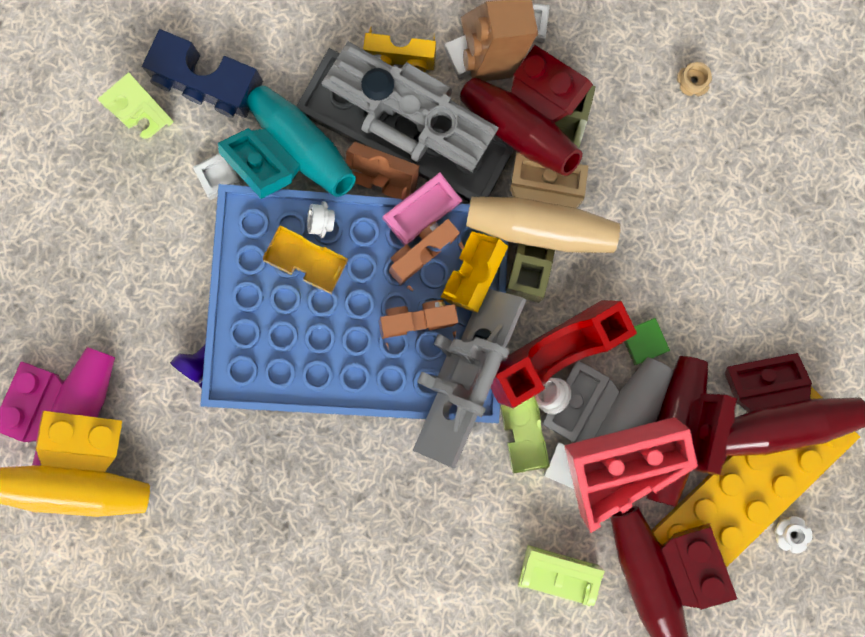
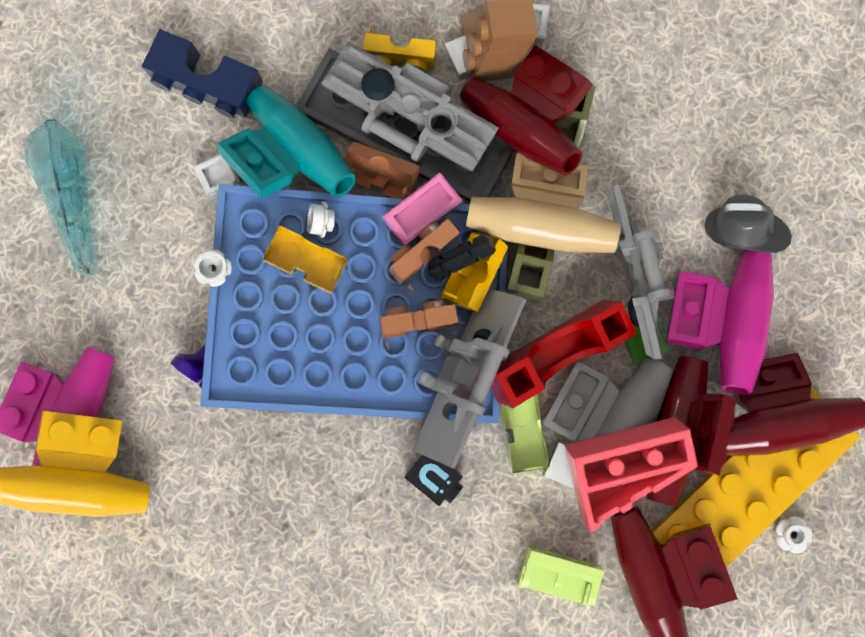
yellowish green hinge [98,72,174,139] -> none
white plate [535,378,571,414] -> none
tan plate [677,62,712,96] -> none
none -> clear light blue wedge [24,119,96,277]
none -> white plate [194,249,232,287]
none -> black brick [404,455,463,506]
none -> black axle [428,234,496,280]
none -> light grey piece [608,184,675,361]
none -> dark pink plate [666,249,774,395]
none -> dark grey piece [704,195,792,253]

